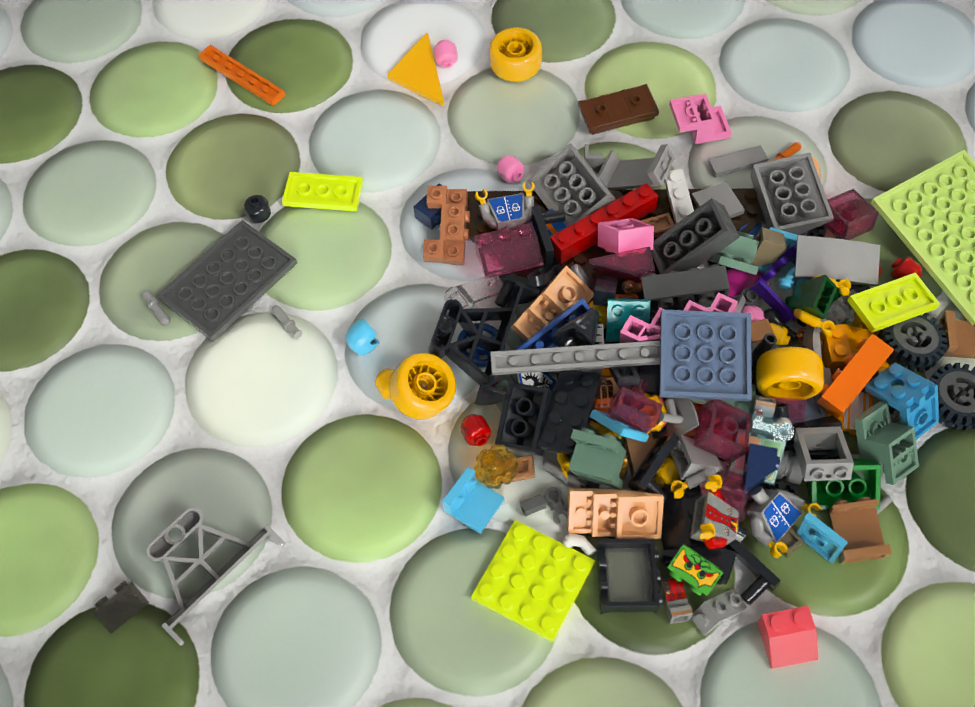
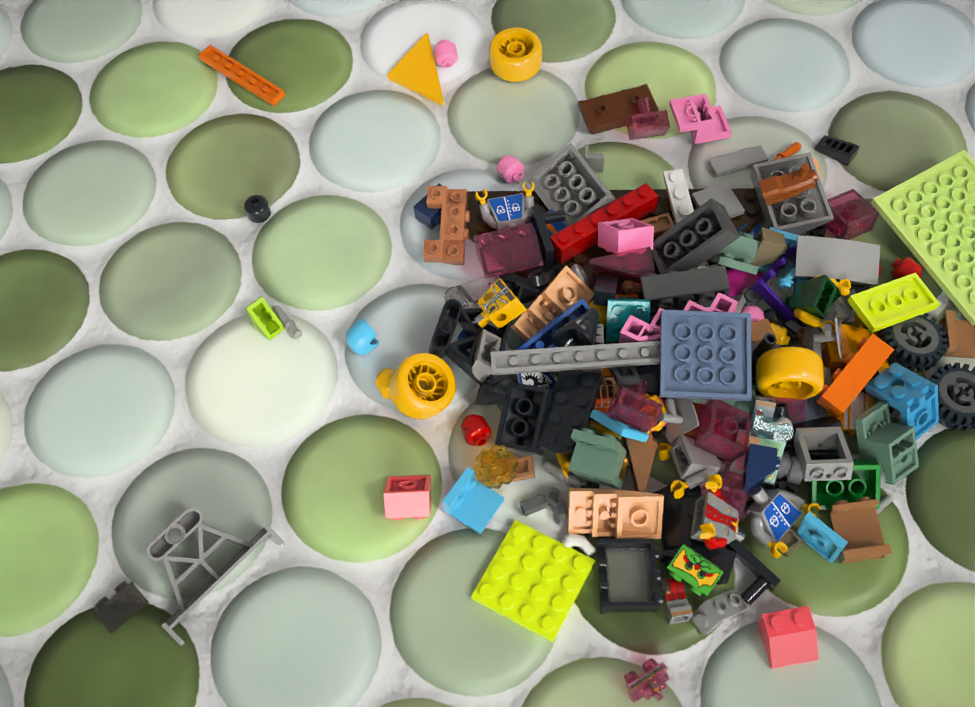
light grey piece [142,290,170,326] -> none
dark grey plate [157,220,297,342] -> none
neon yellow plate [282,172,364,211] -> none
light grey panel [598,144,675,190] -> none
black piece [627,432,679,502] -> none
yellow head [653,456,682,488] -> none
none -> lime slope [245,296,285,341]
none -> slope [384,475,431,520]
none -> light grey brick [472,329,502,383]
none -> yellow torso [475,278,527,328]
none -> clear pink hips [624,658,670,703]
none -> clear pink brick [626,98,670,140]
none -> dark orange piece [759,164,818,206]
none -> light grey shield [814,314,843,362]
none -> black slope [815,135,860,166]

